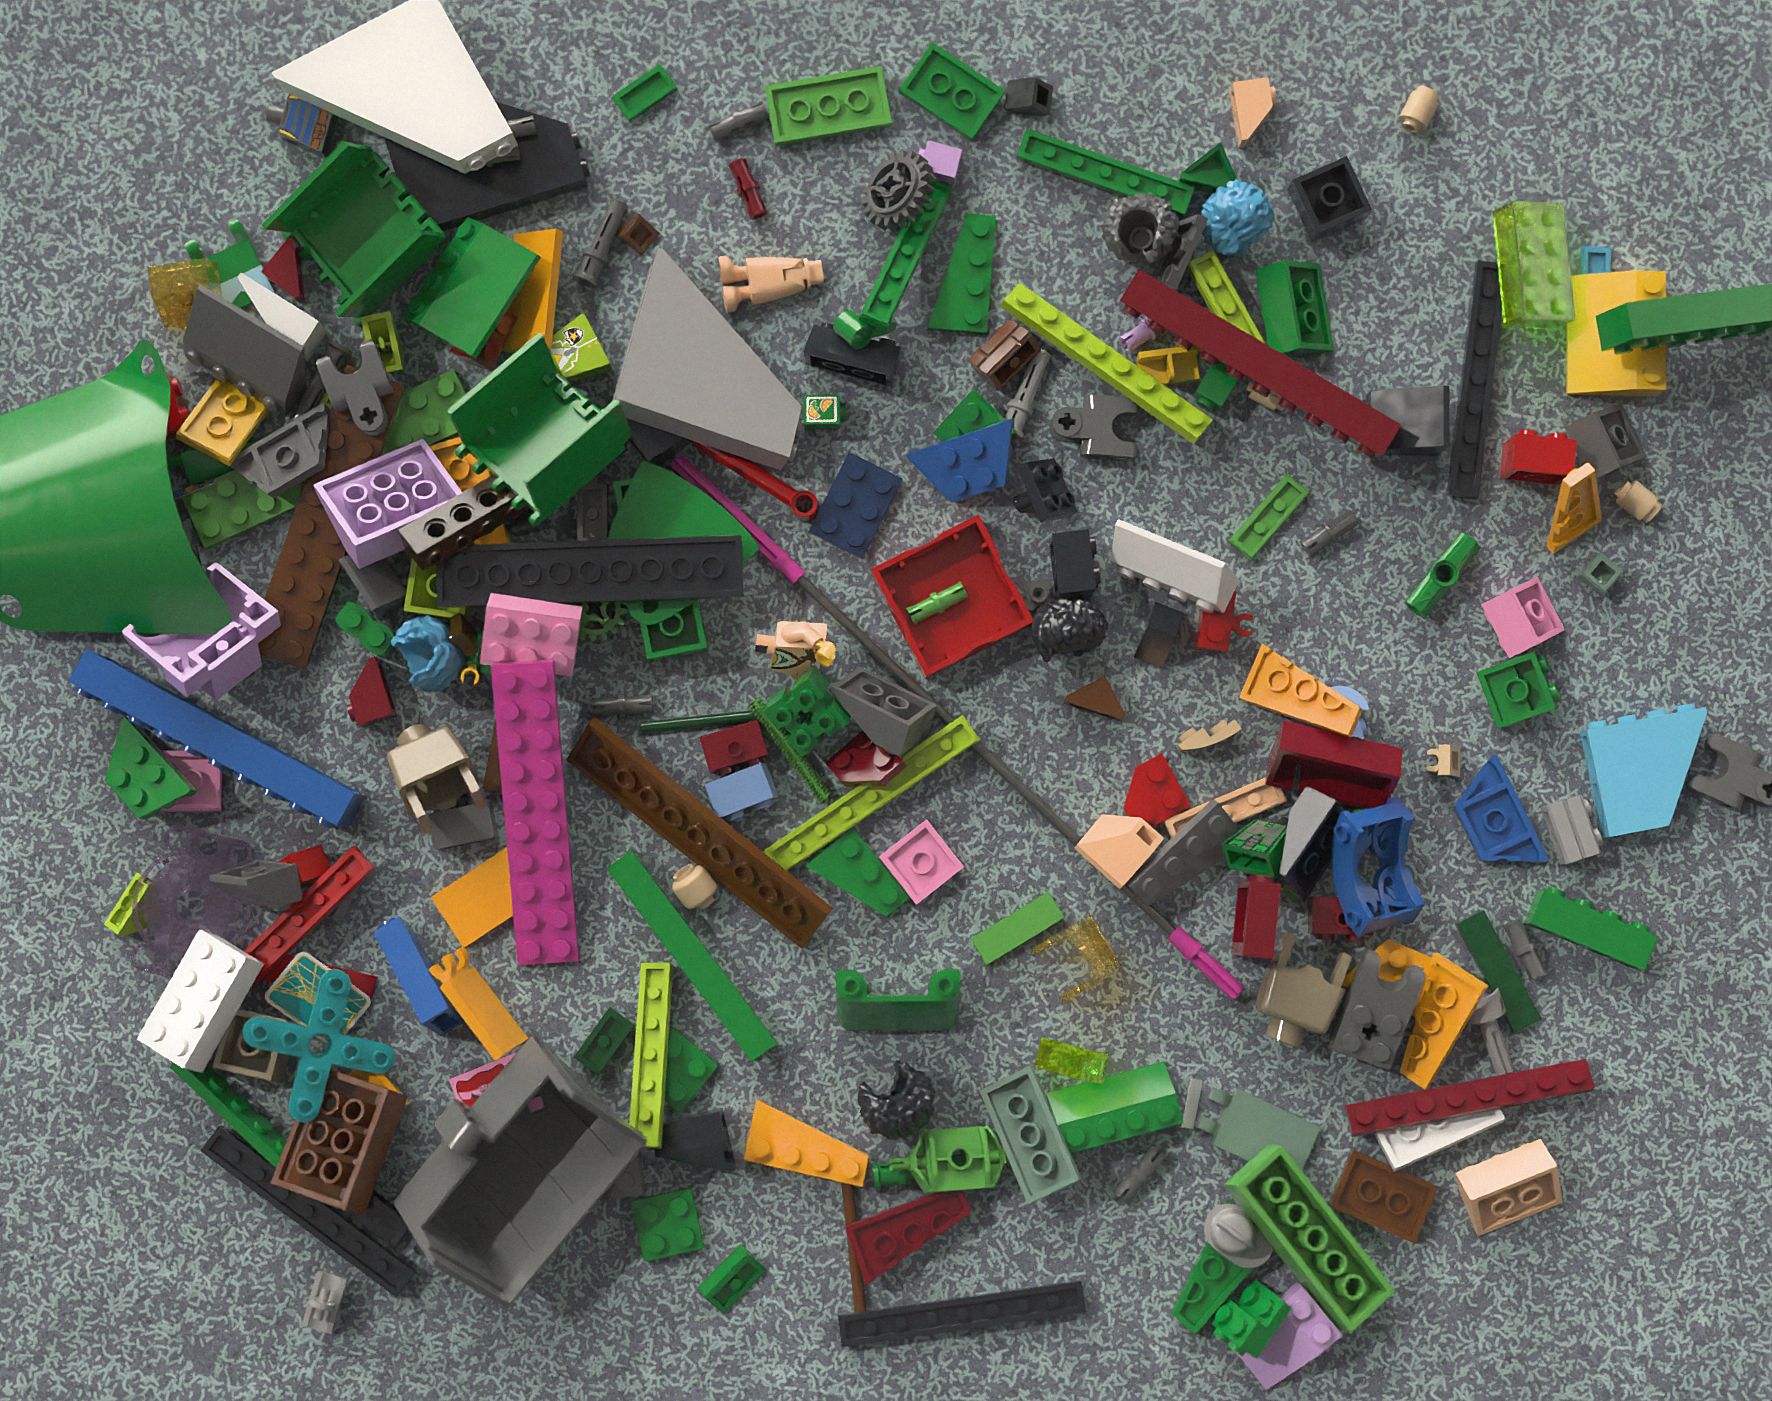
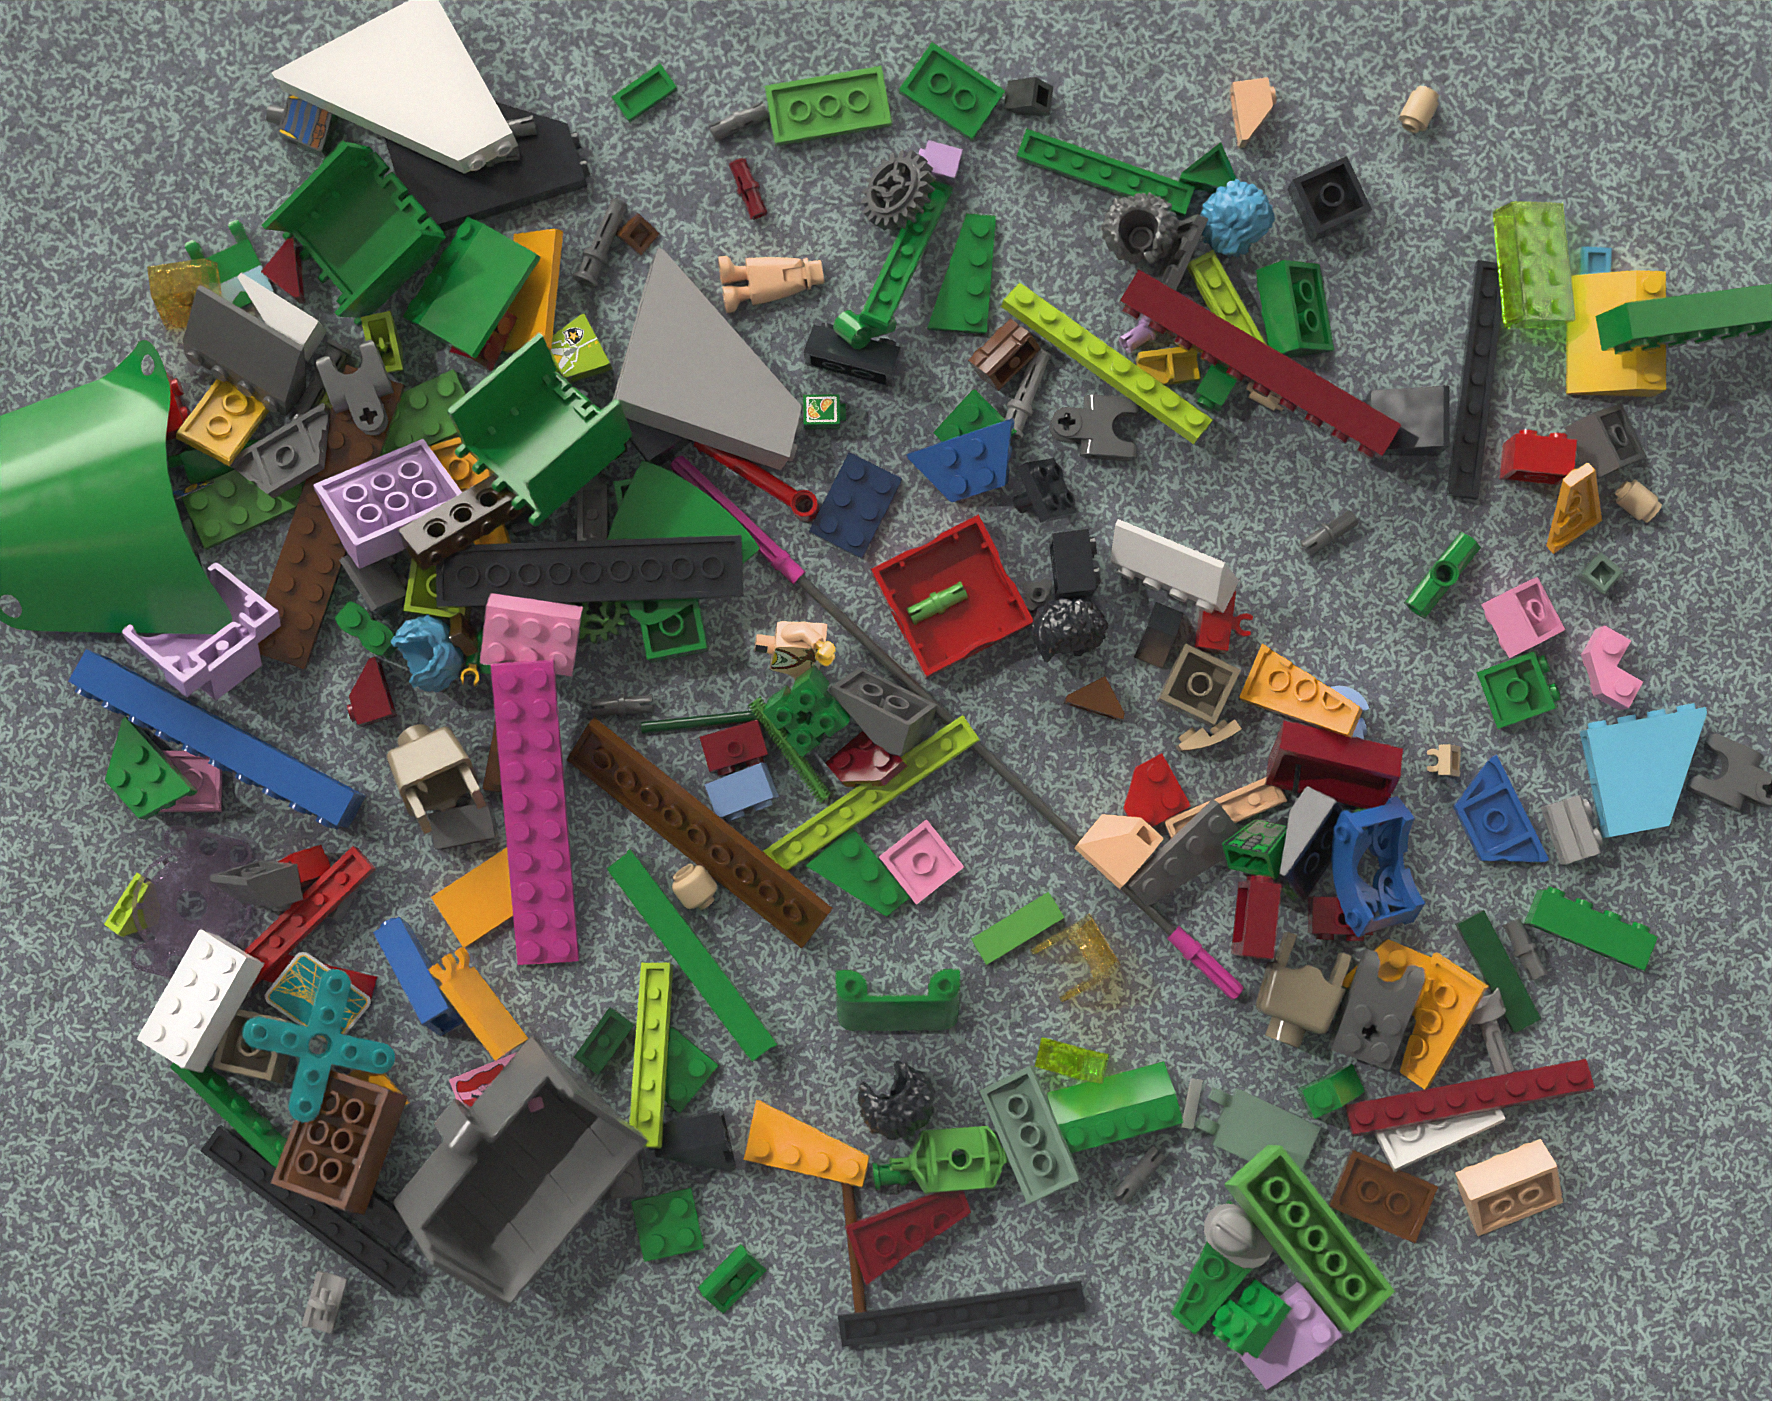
bright green tile [1228,474,1310,561] -> none
none -> dark tan brick [1157,644,1241,727]
none -> green slope [1296,1063,1365,1119]
none -> bright pink brick [1581,625,1643,711]

